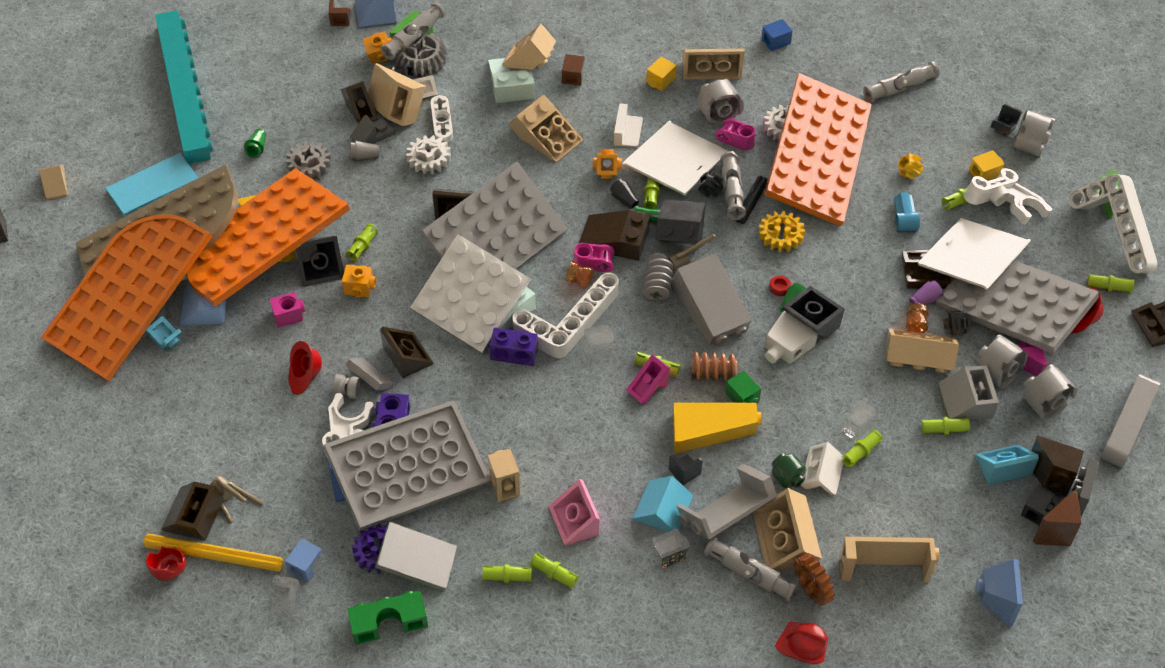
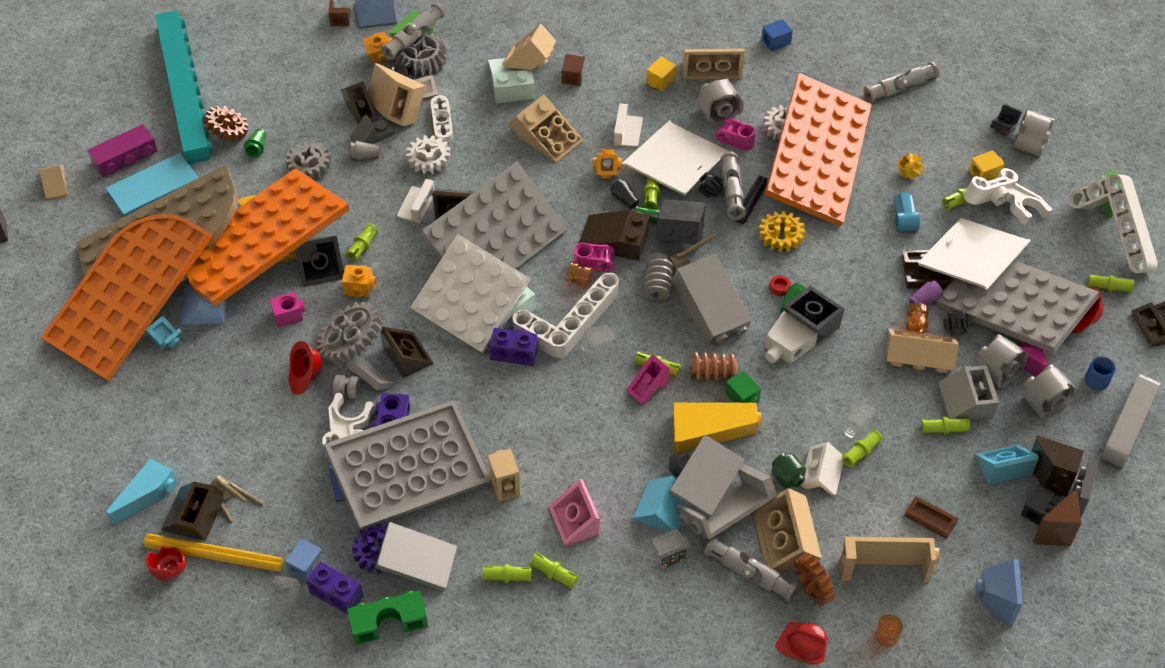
none -> magenta brick [87,124,158,178]
none -> medium azure slope [106,458,177,525]
none -> dark orange gear [203,106,249,142]
none -> dark purple brick [306,562,364,614]
none -> light grey gear [316,301,383,364]
none -> white panel [397,179,435,224]
none -> light grey tile [669,435,745,518]
none -> clear orange wheel [875,614,903,647]
none -> reddish brown tile [904,496,959,539]
none -> blue piece [1085,356,1116,390]

